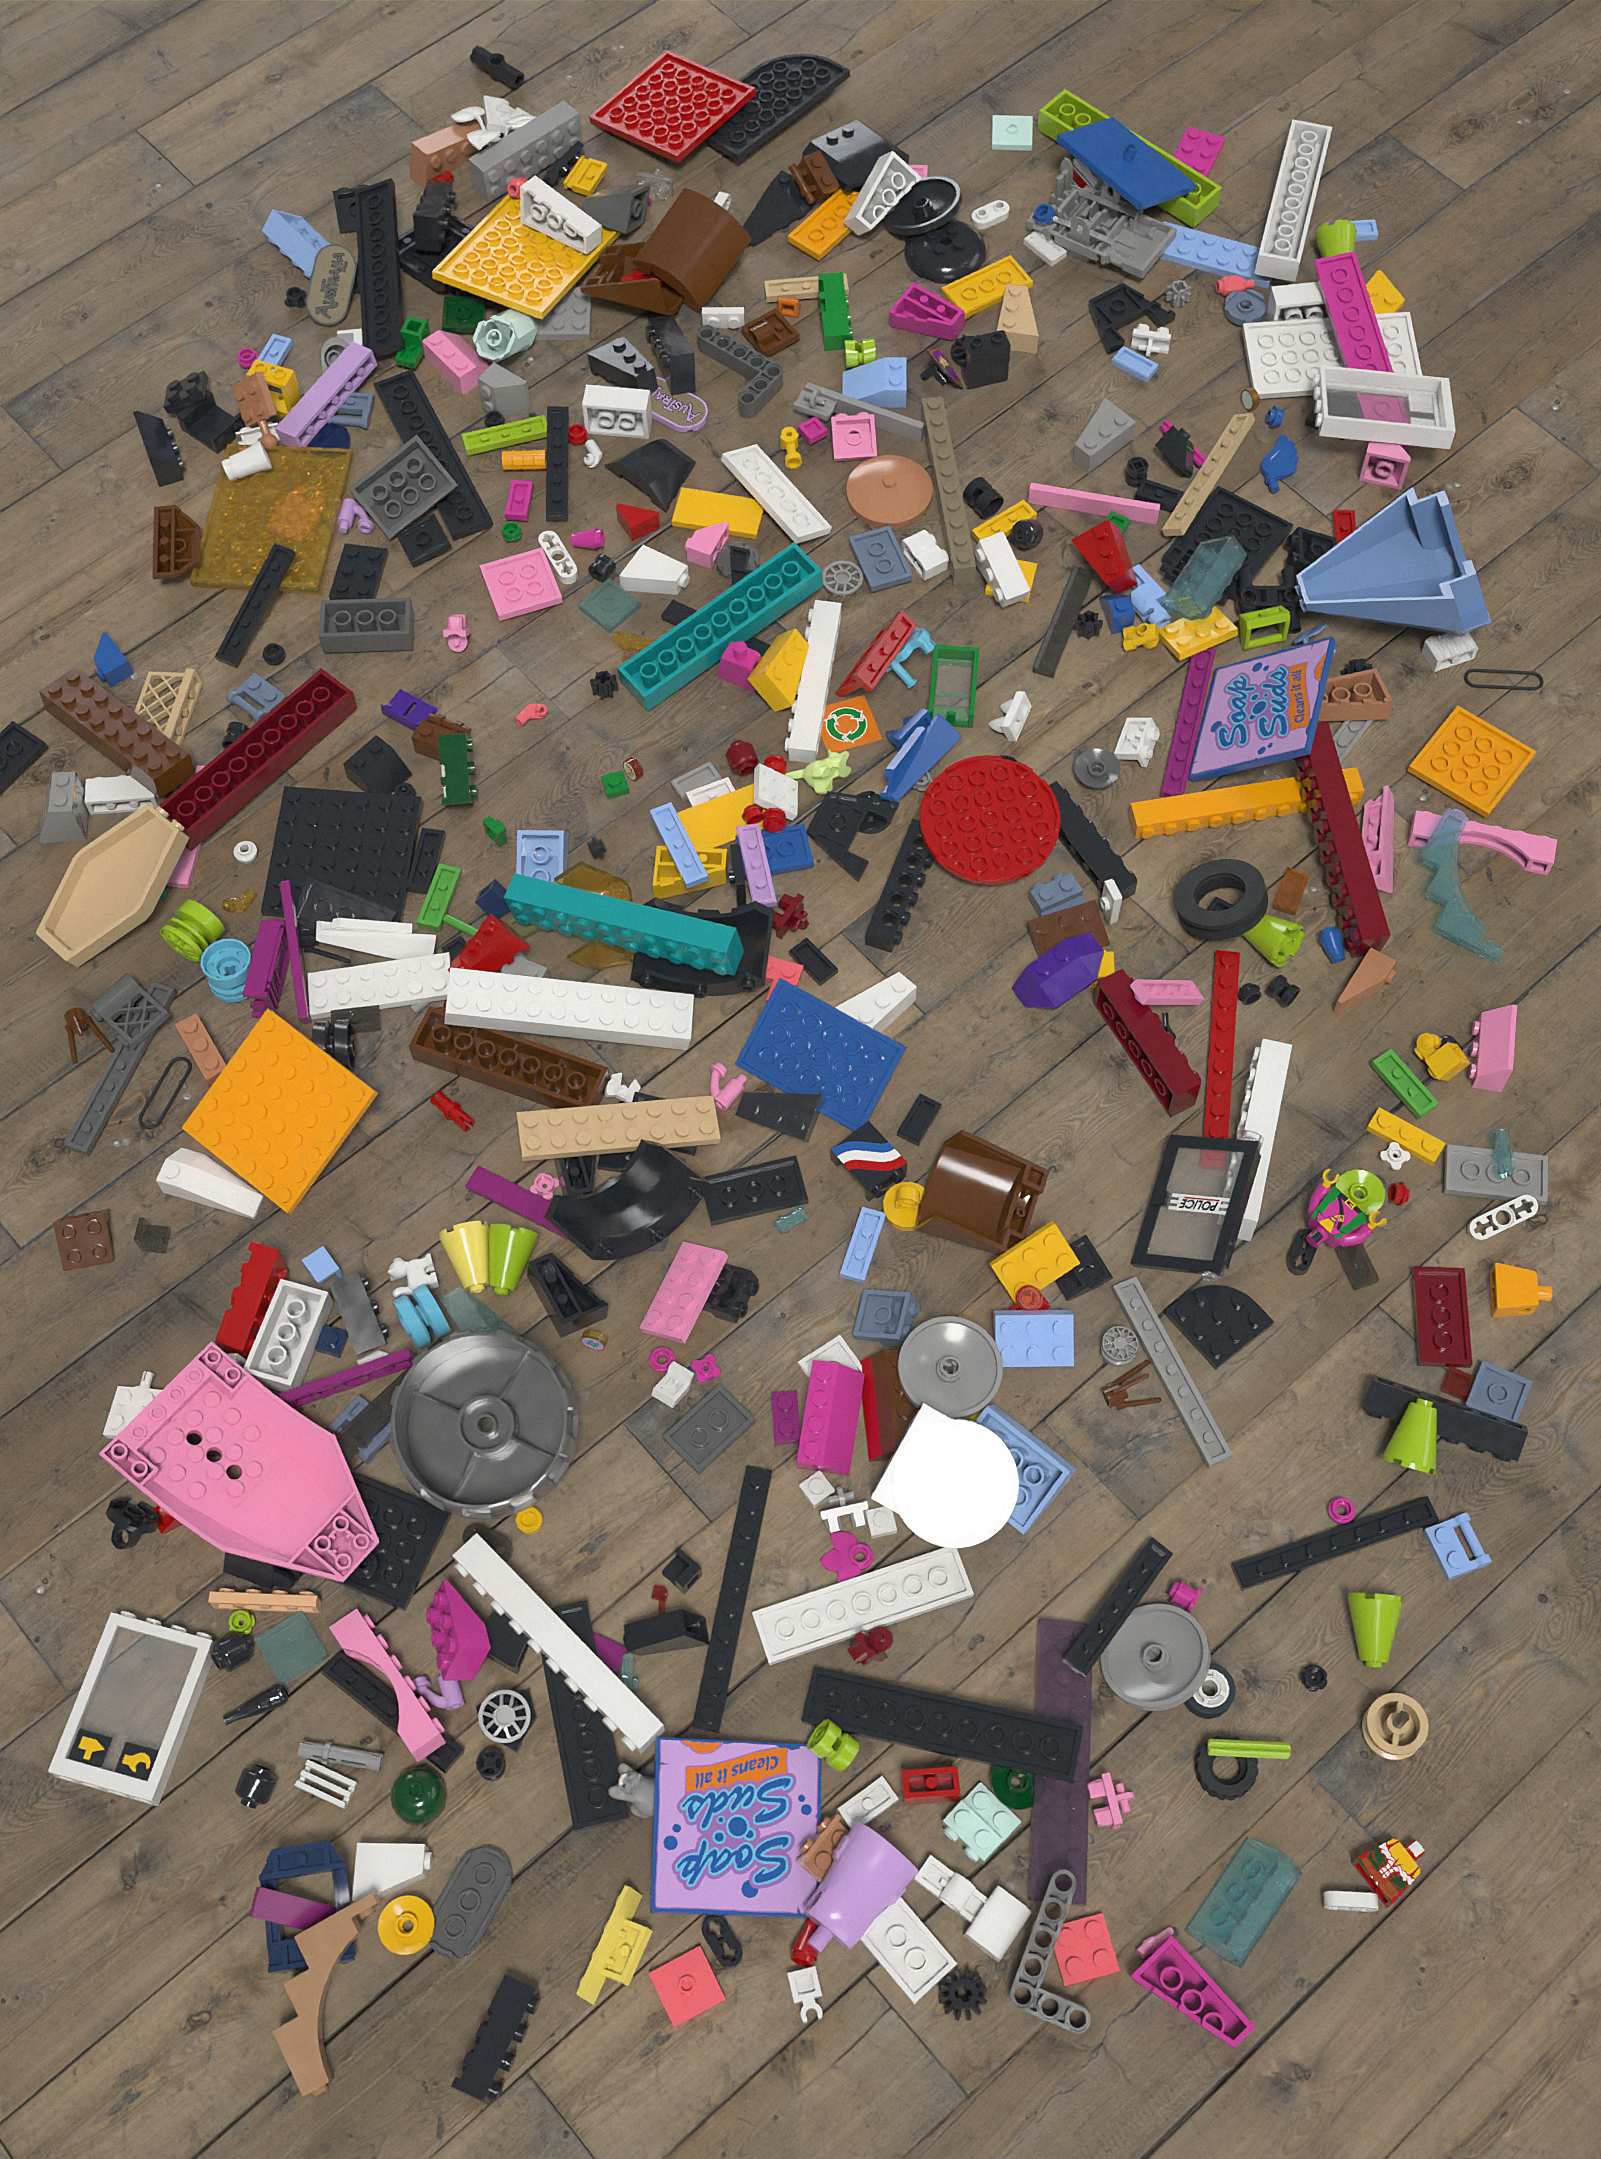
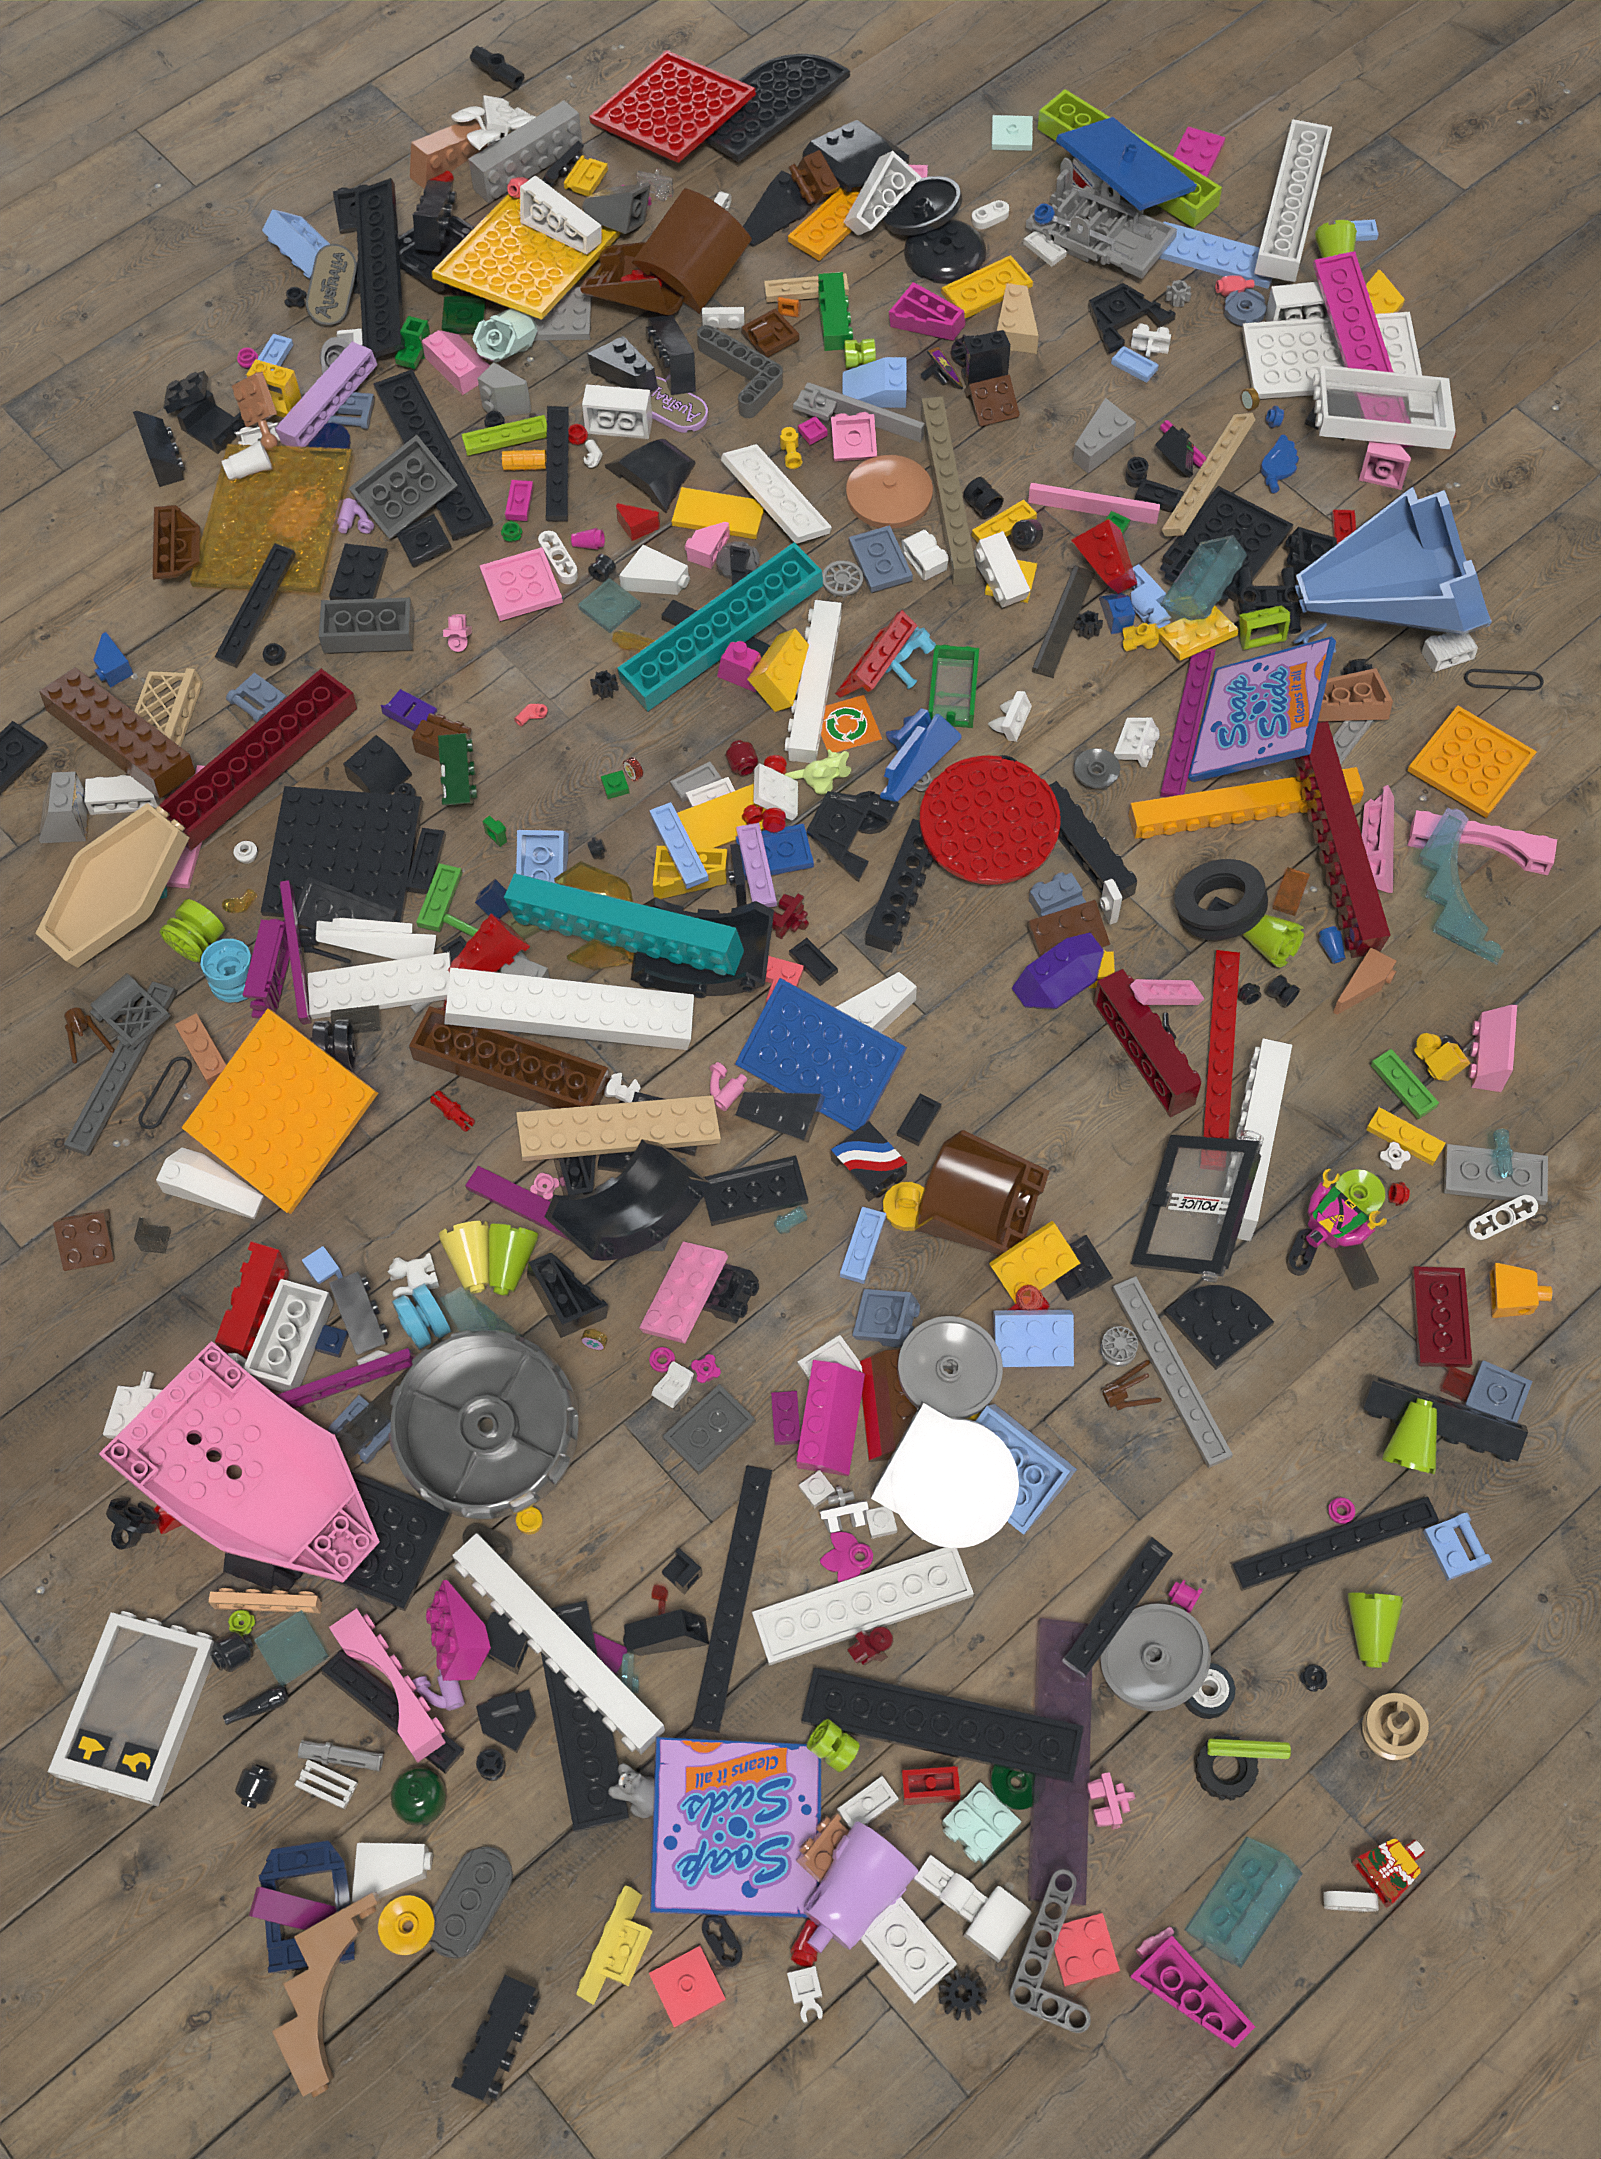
black wheel [222,722,249,749] -> none
light grey wheel [478,1690,531,1743] -> none
none -> reddish brown bracket [964,374,1020,427]

